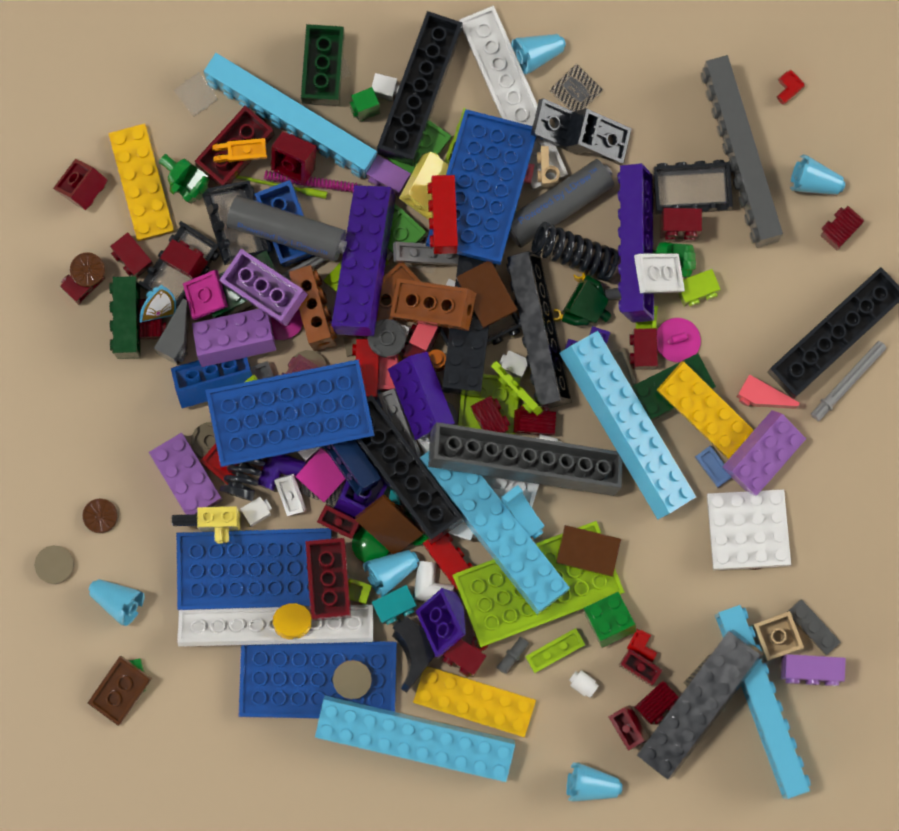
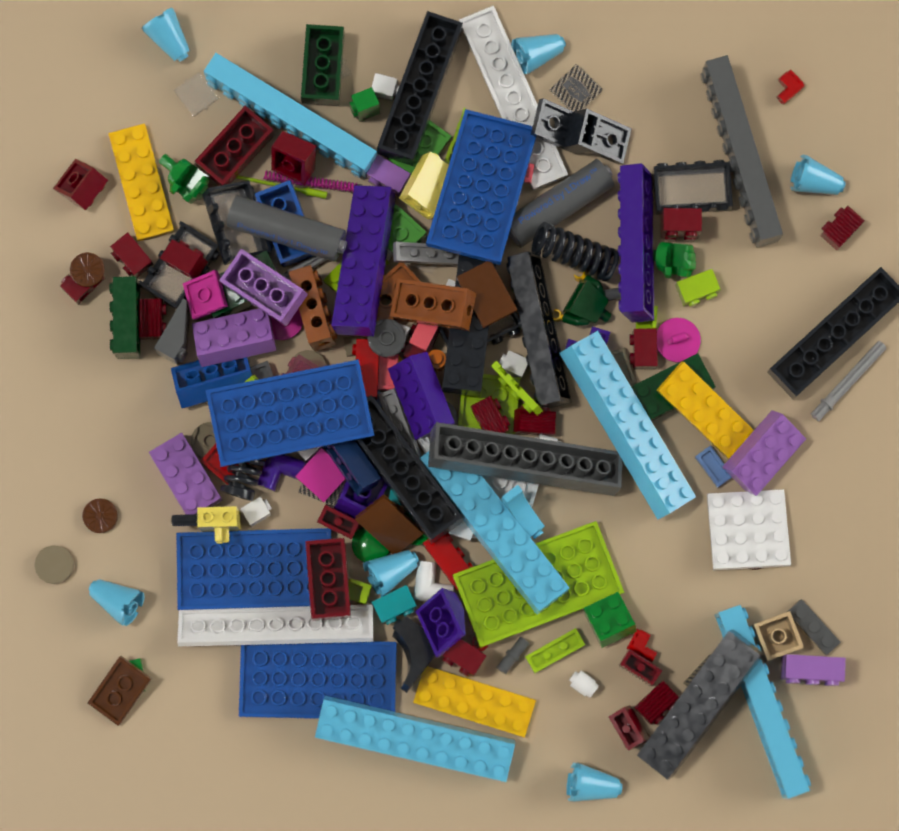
shield [139,285,176,322] -> none
light orange hinge [212,138,267,163] -> none
yellow tile [273,603,312,640] -> none
white plate [274,474,307,516] -> none
dark tan tile [333,660,372,700] -> none
red brick [427,175,458,254] -> none
tan plate [537,146,560,188] -> none
reddish brown tile [556,525,621,577] -> none
white tile [634,254,685,293] -> none
coral slope [736,374,800,409] -> none
none -> medium azure cone [142,8,190,62]

